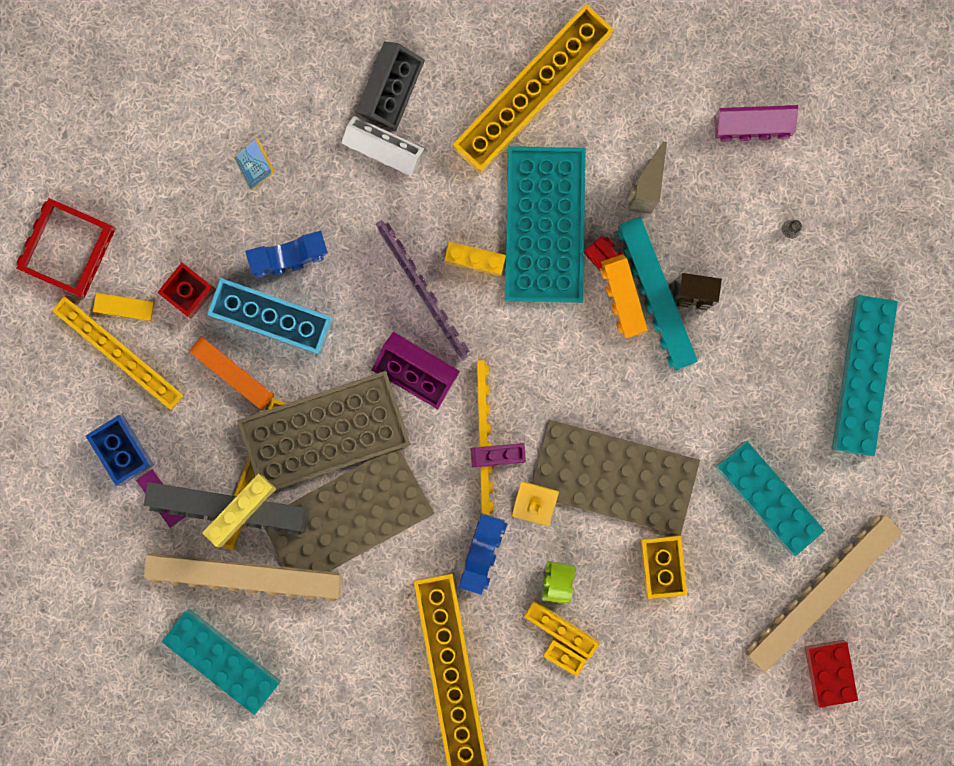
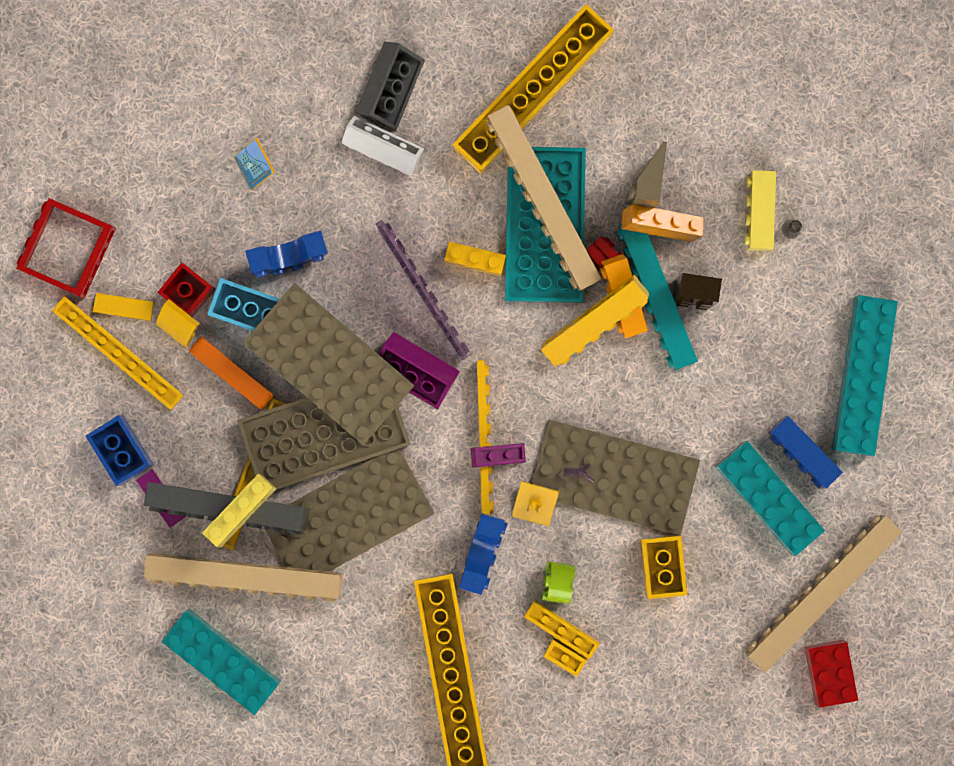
slope [714,105,798,142] -> none
none -> yellow slope [156,300,200,348]
none -> dark tan plate [243,283,414,445]
none -> tan brick [485,105,601,291]
none -> yellow brick [540,275,649,367]
none -> bar [564,463,594,483]
none -> light orange brick [622,204,704,242]
none -> light yellow brick [744,170,776,251]
none -> blue brick [768,416,843,489]

